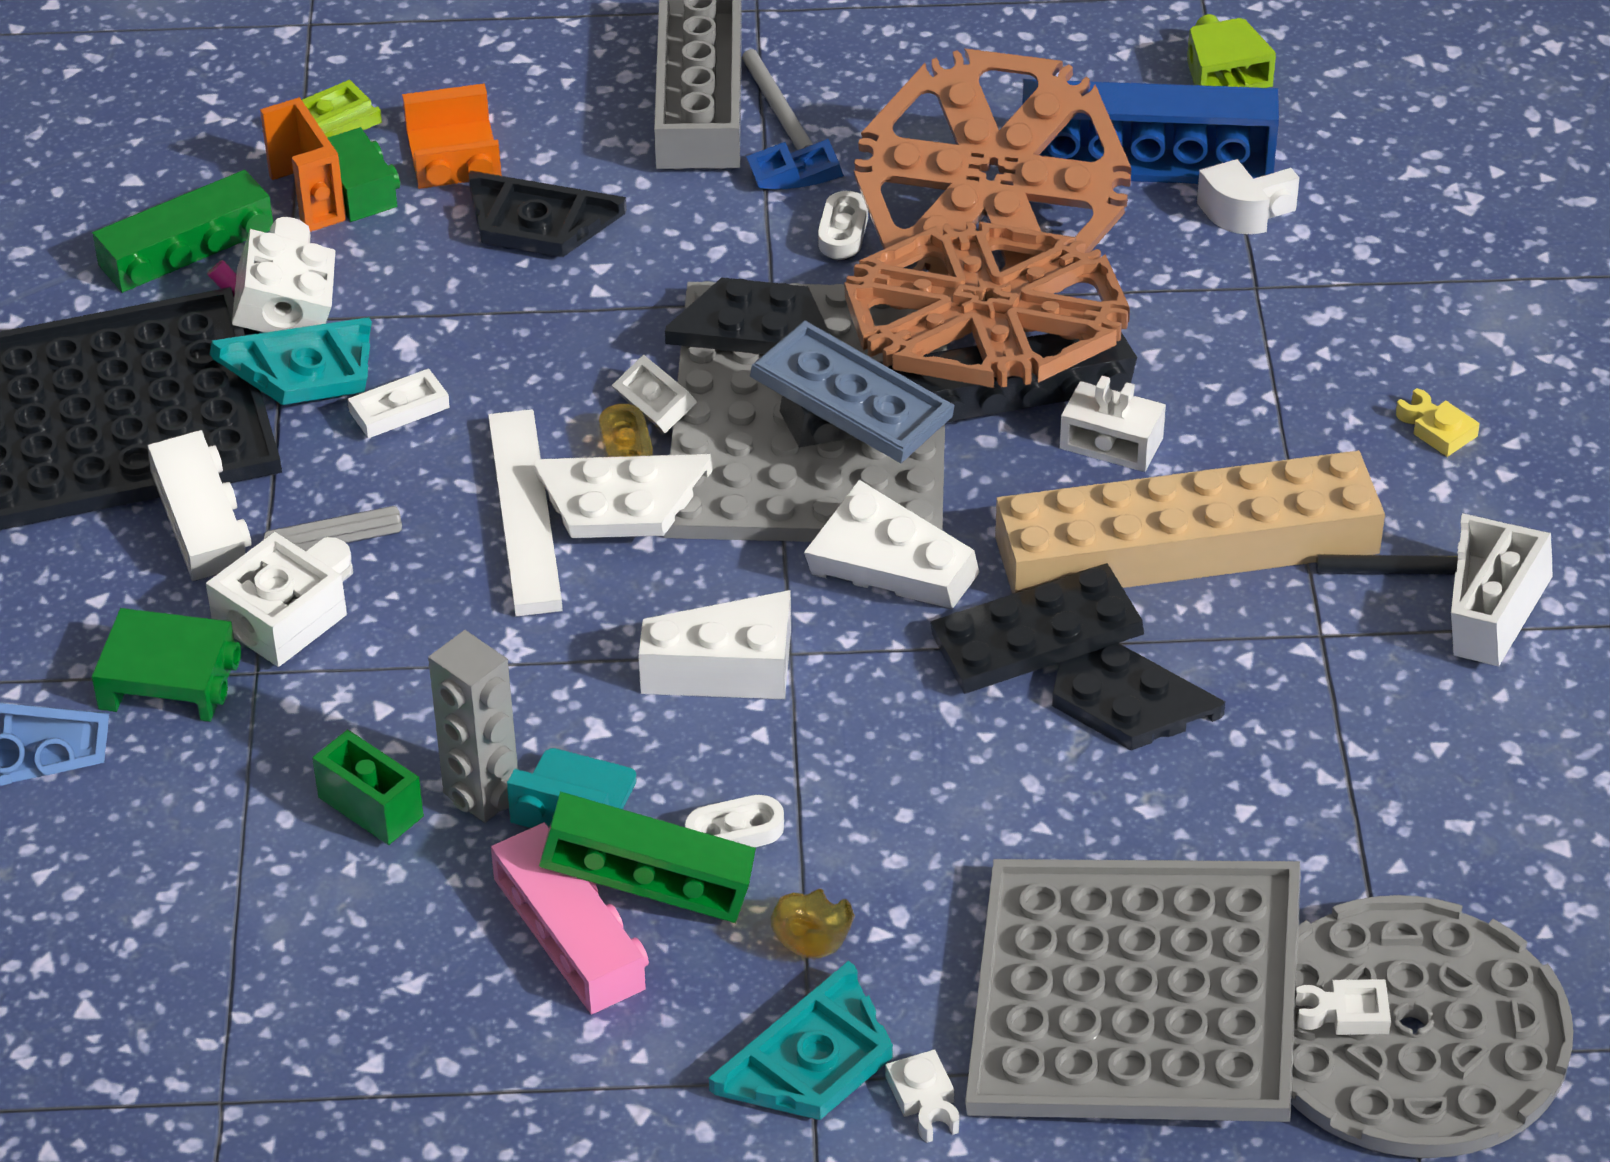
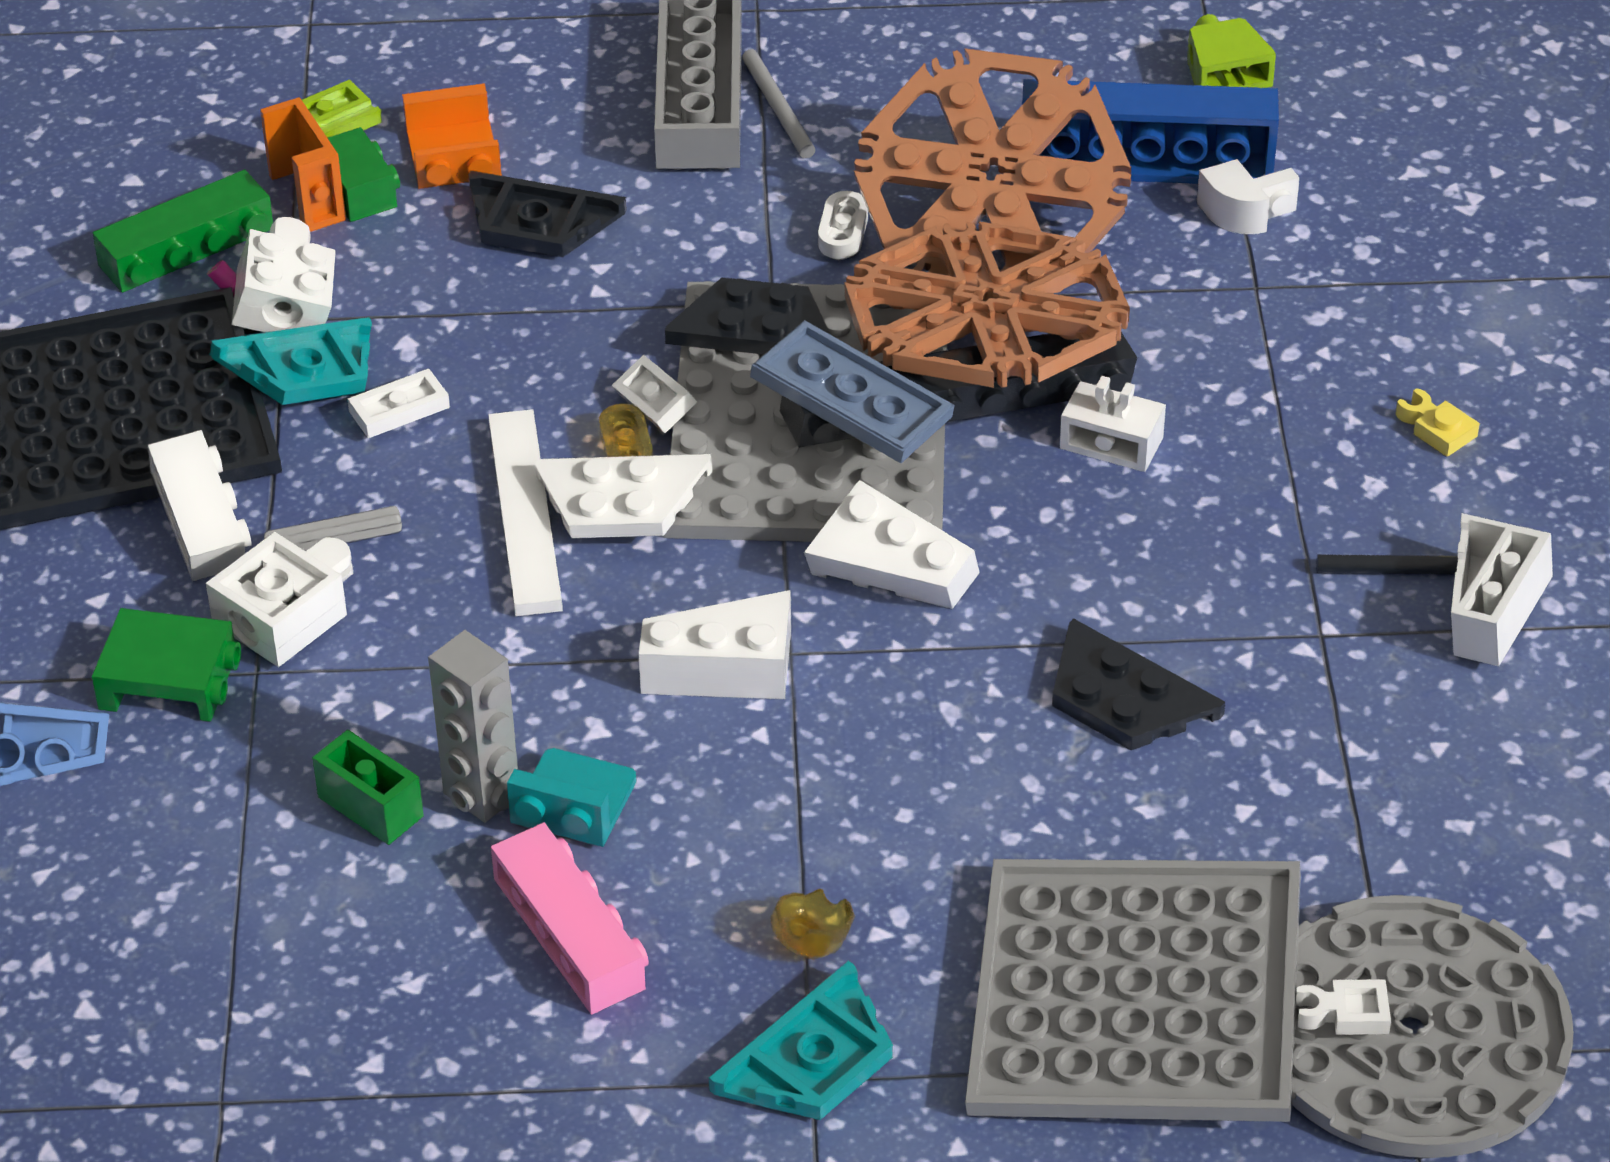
green brick [539,791,756,923] -> none
white plate [685,795,784,847] -> none
blue slope [746,139,844,189] -> none
white plate [885,1050,959,1143] -> none
black plate [930,563,1144,694] -> none
tan brick [995,450,1385,594] -> none

